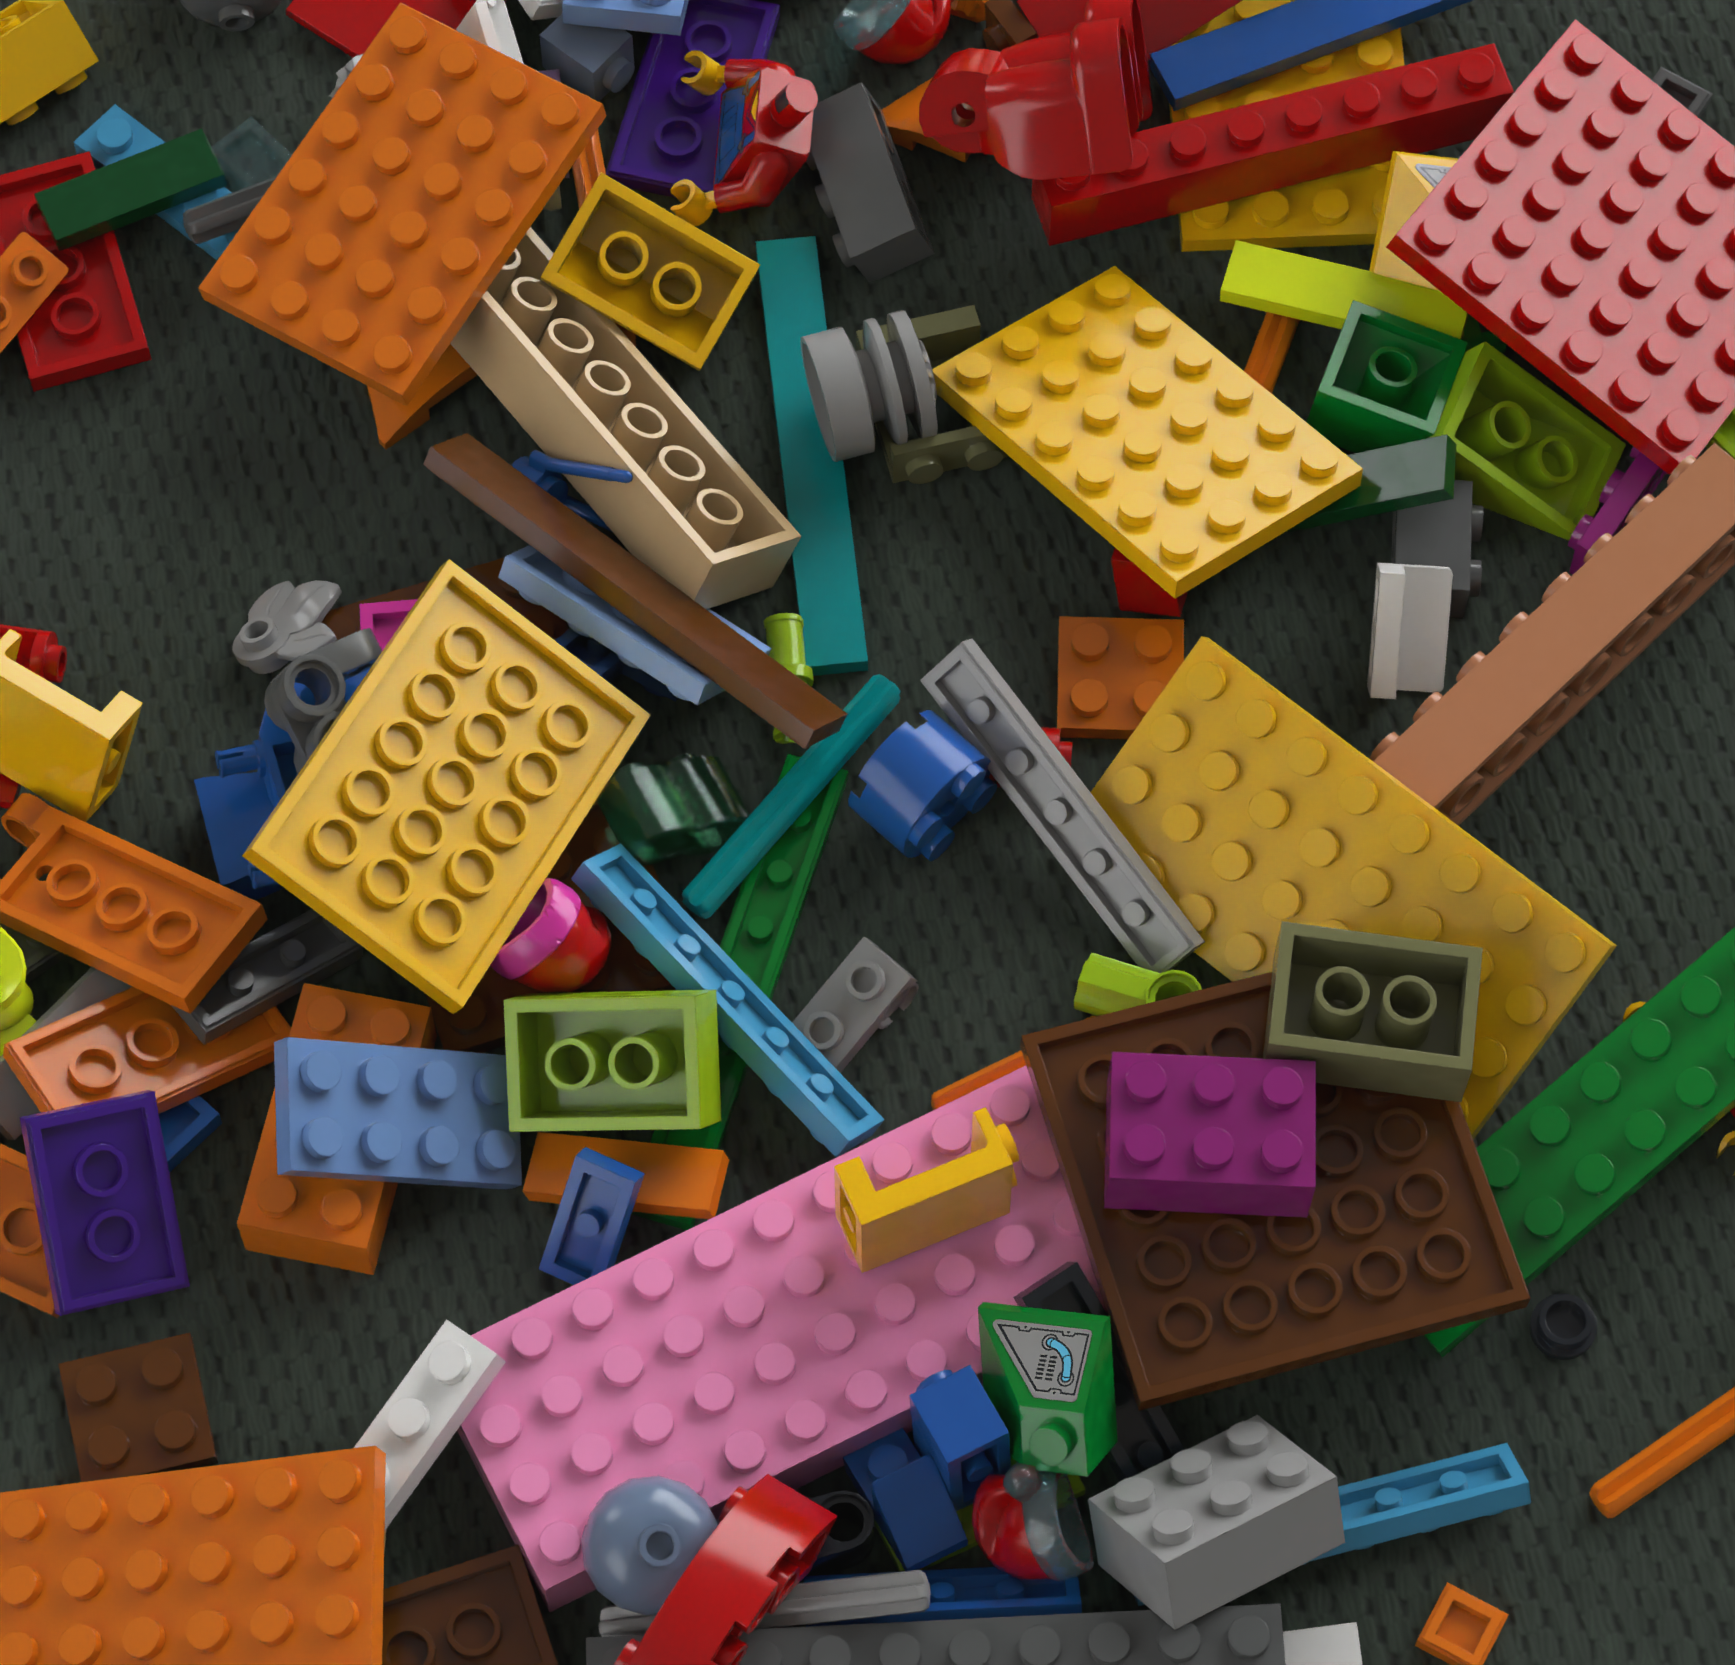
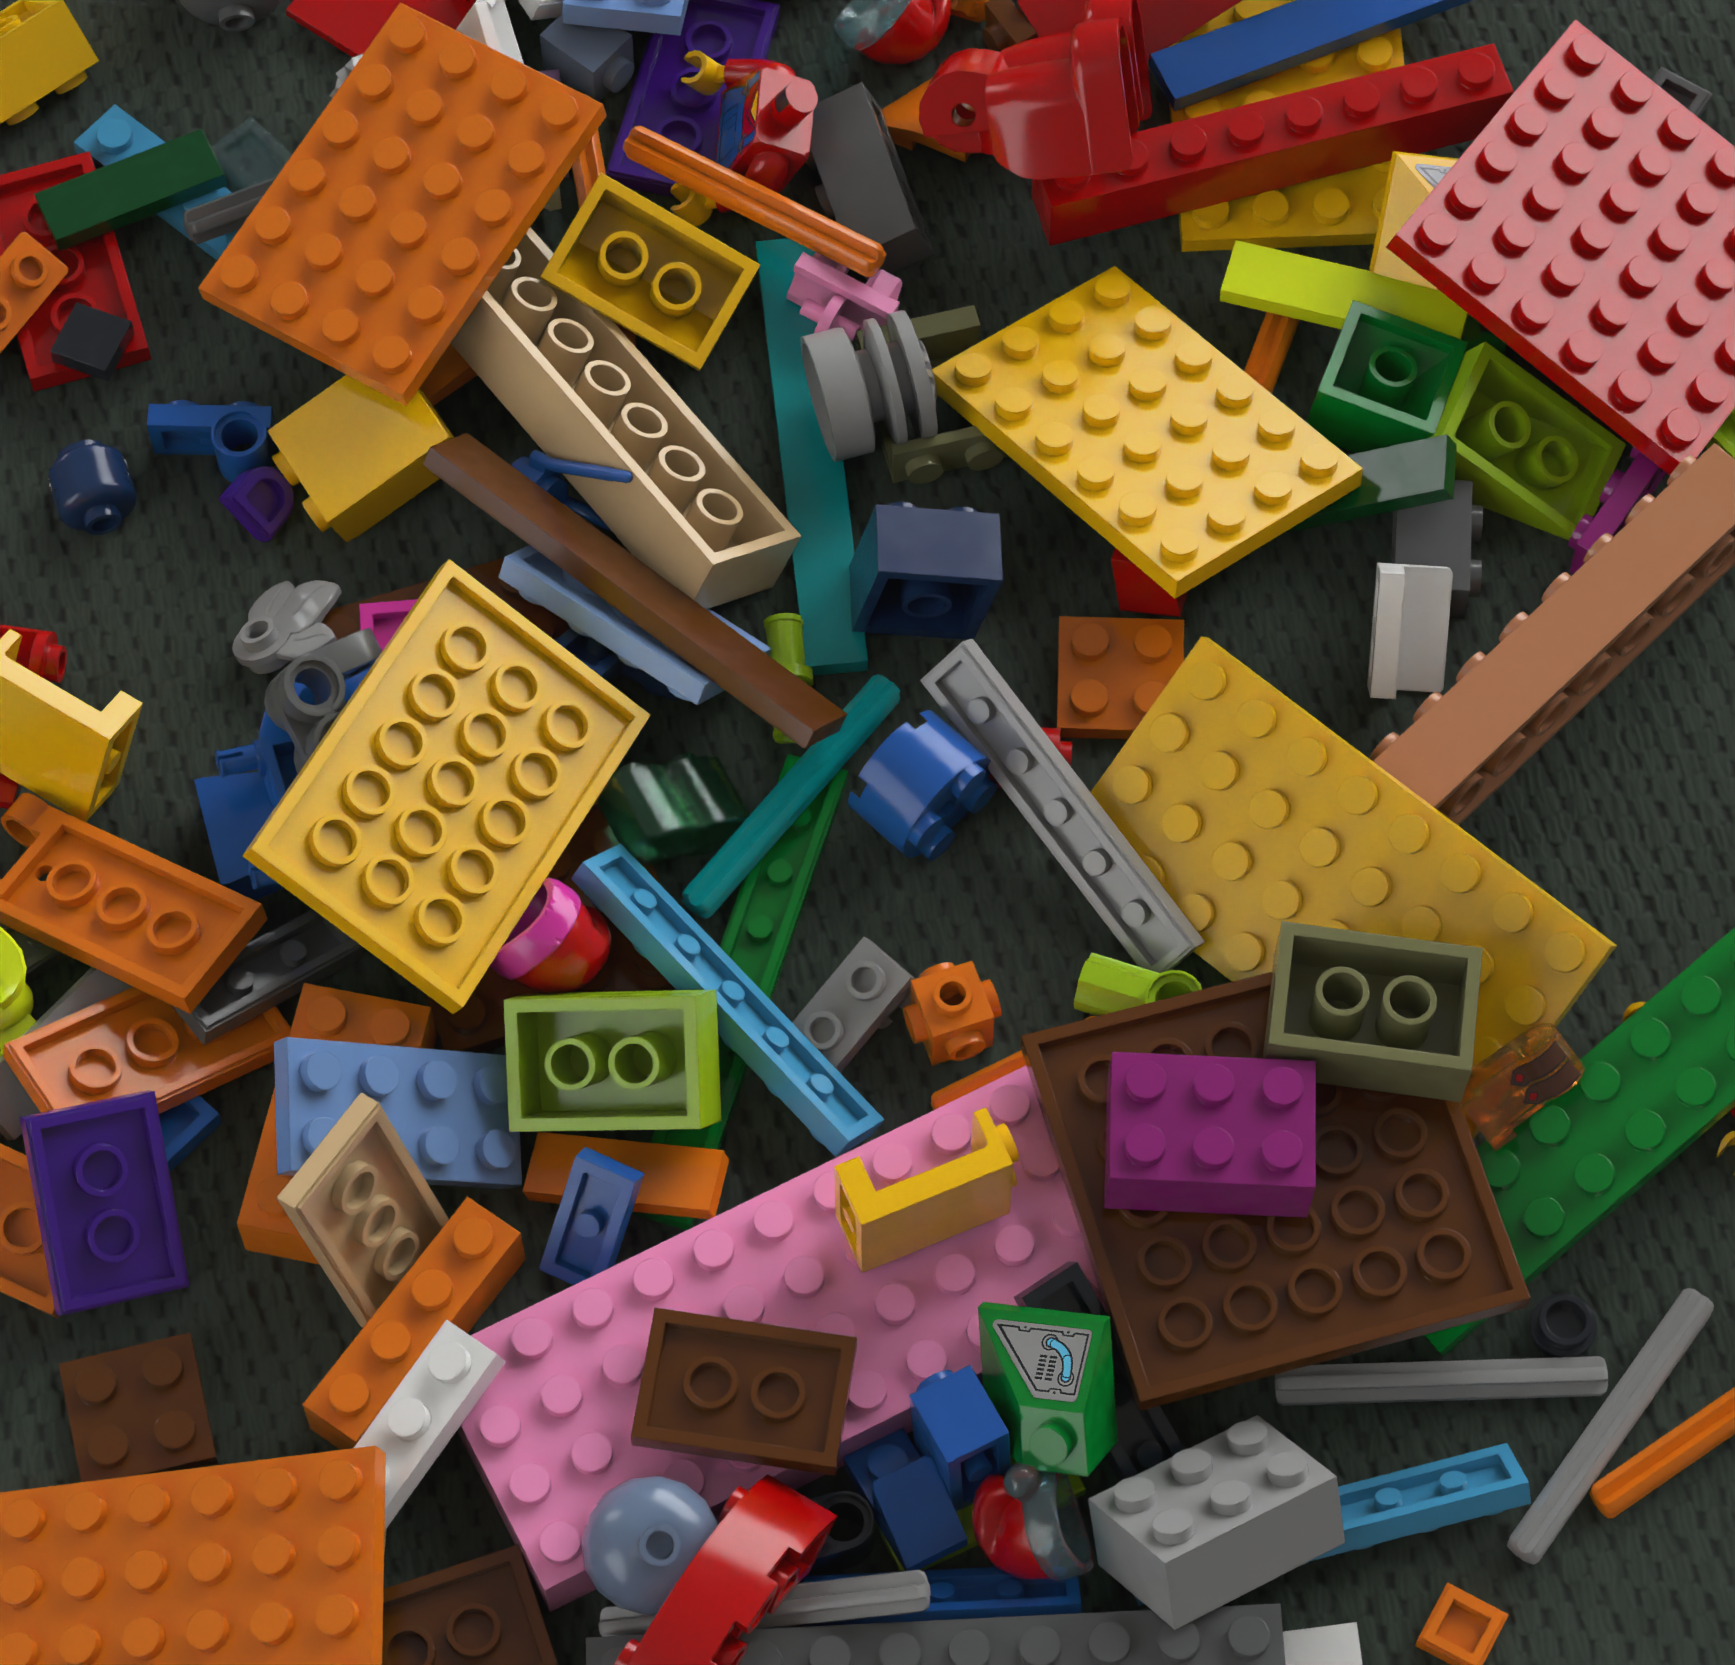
none -> dark blue head [48,439,136,535]
none -> black tile [50,302,135,381]
none -> blue plate [147,400,277,482]
none -> dark purple tile [218,466,294,542]
none -> yellow brick [267,375,454,542]
none -> tan tile [277,1093,449,1328]
none -> orange brick [302,1196,526,1450]
none -> orange axle [623,126,886,277]
none -> reddish brown plate [631,1308,857,1476]
none -> bright pink hips [786,252,902,342]
none -> brick [849,502,1003,639]
none -> orange brick [903,961,1002,1066]
none -> light grey axle [1274,1356,1608,1406]
none -> clear orange leg [1459,1023,1585,1151]
none -> light grey axle [1507,1288,1714,1565]

